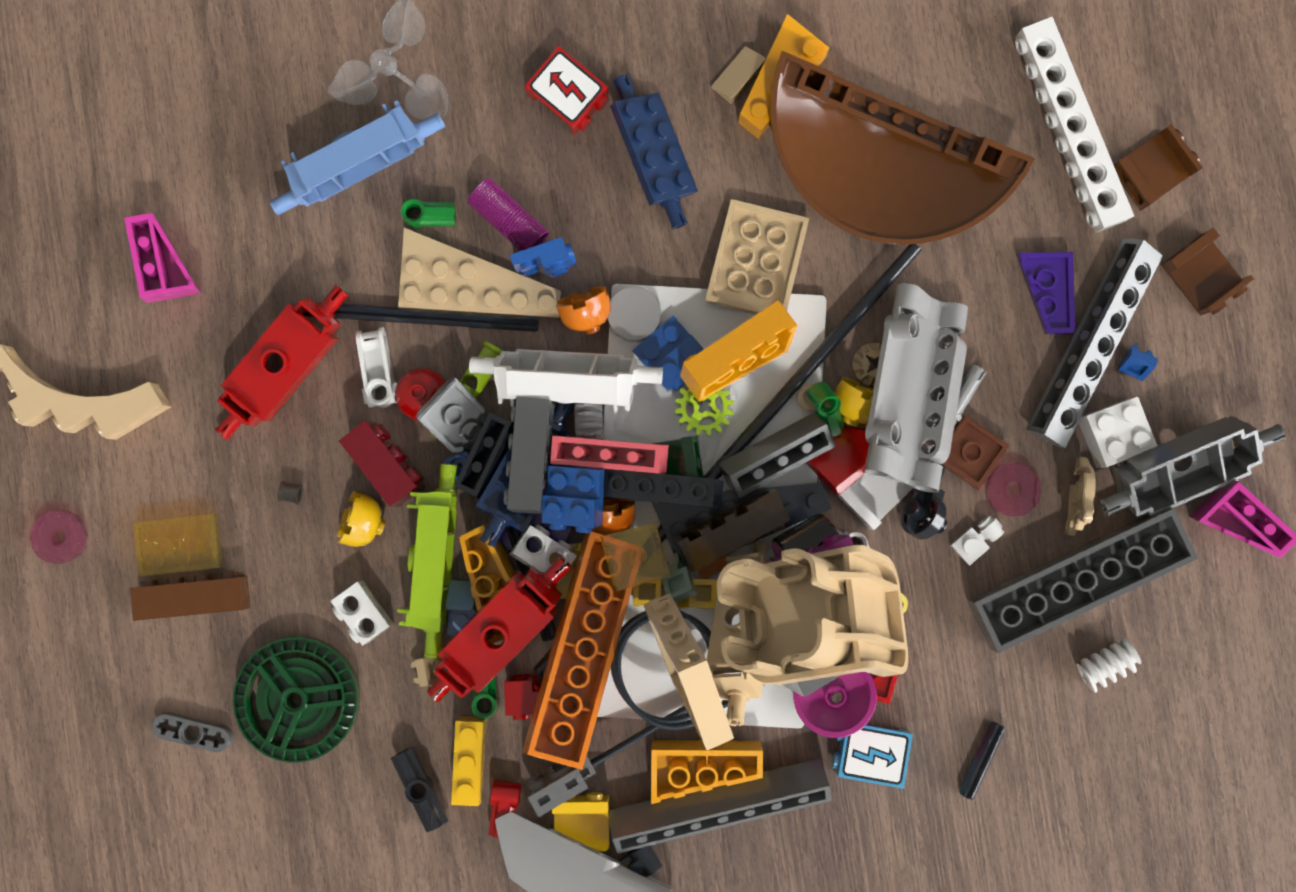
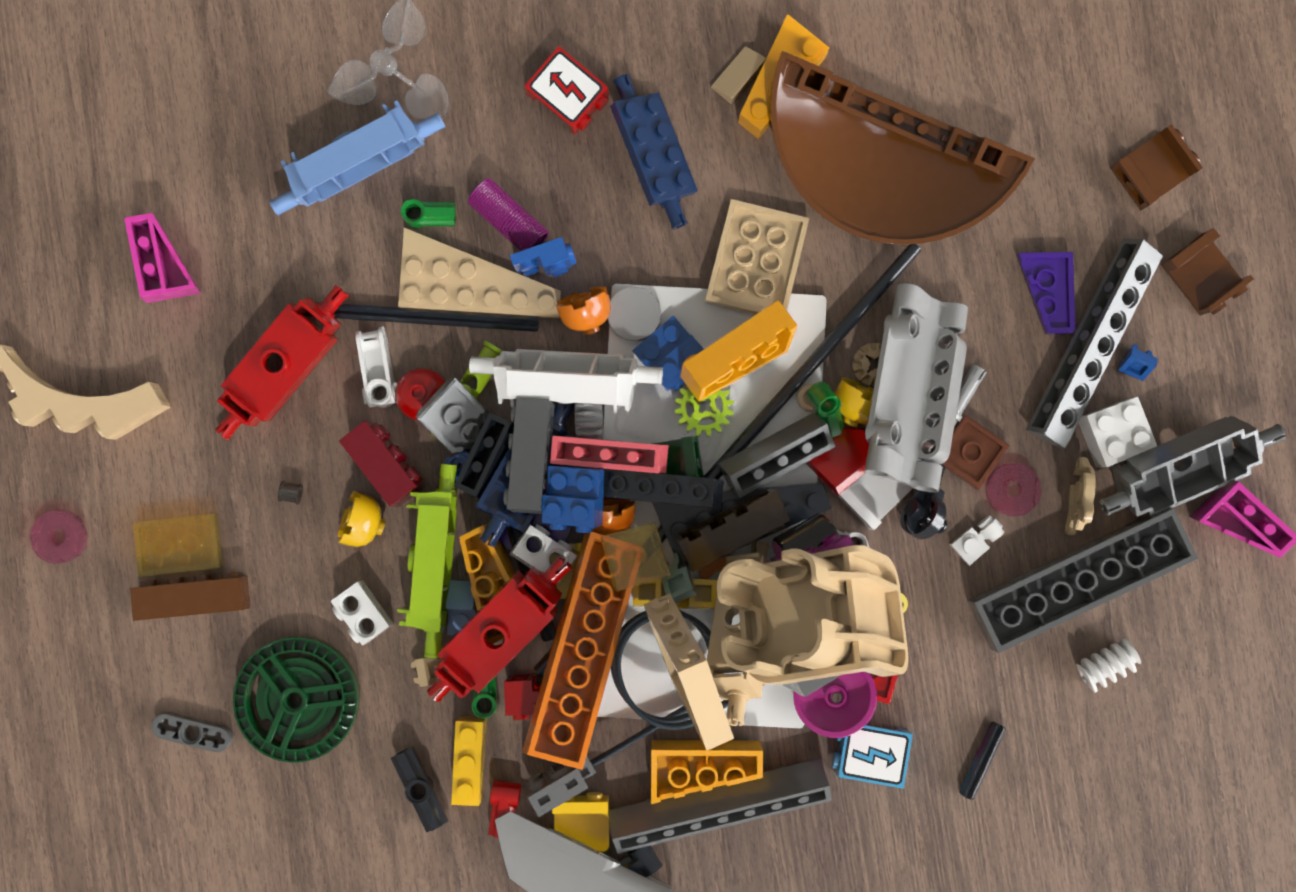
white brick [1015,17,1134,233] -> none

